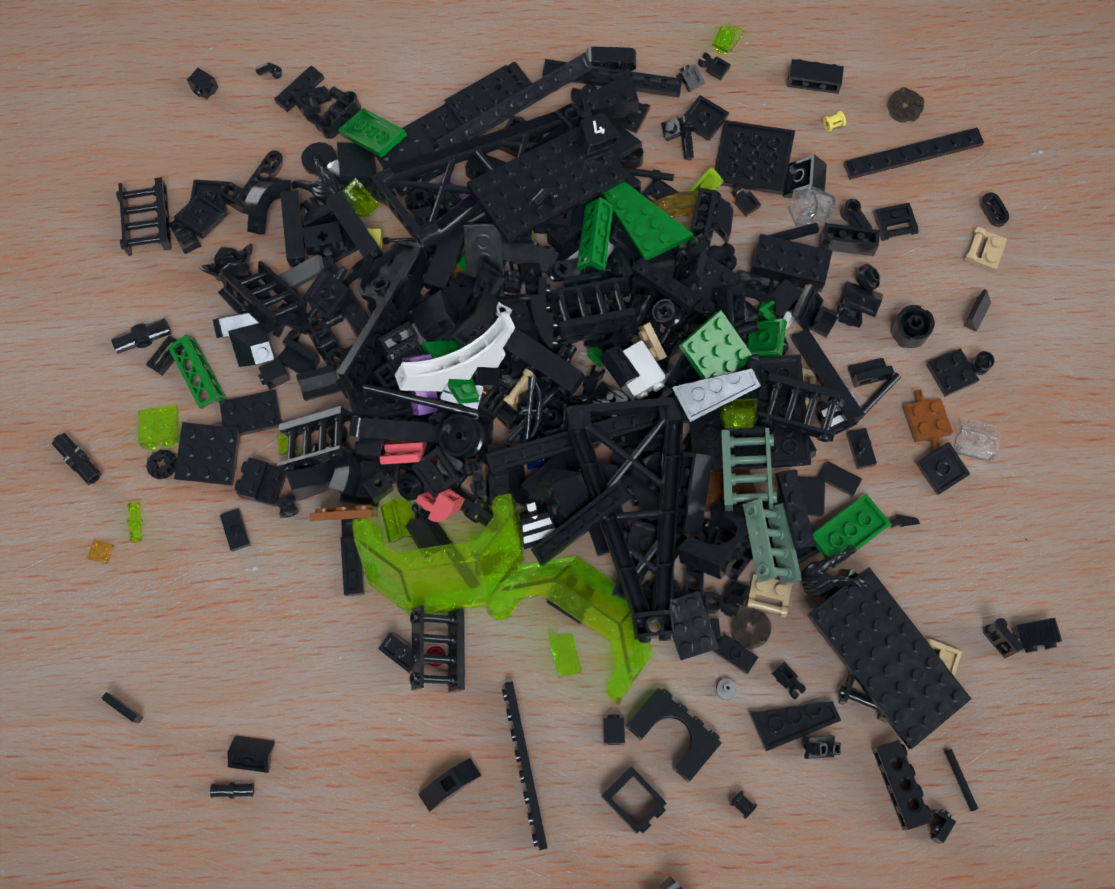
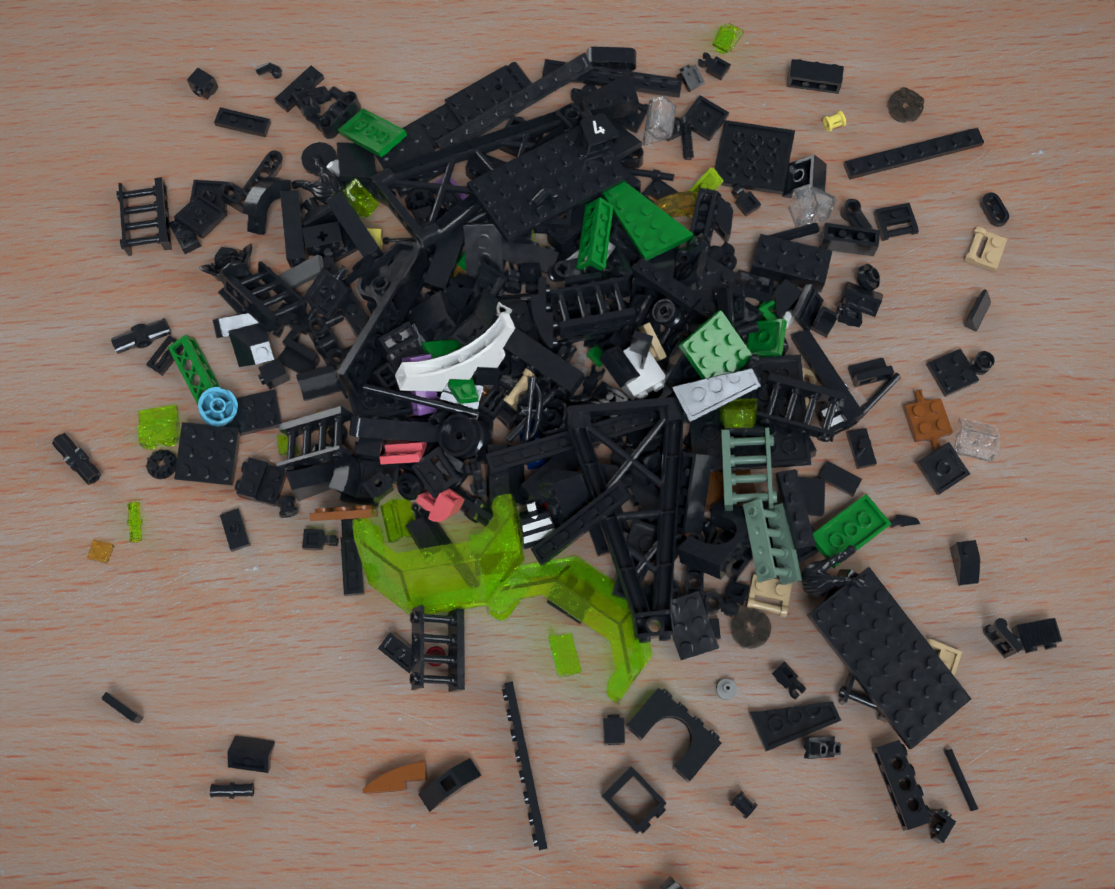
black plate [713,635,758,674] -> none
black brick [892,305,935,348] -> none
none -> medium azure cylinder [198,387,238,427]
none -> black plate [214,107,271,138]
none -> black plate [302,529,339,550]
none -> dark orange slope [363,762,427,794]
none -> black panel [629,330,653,369]
none -> clear slope [642,96,676,146]
none -> black slope [950,540,980,586]

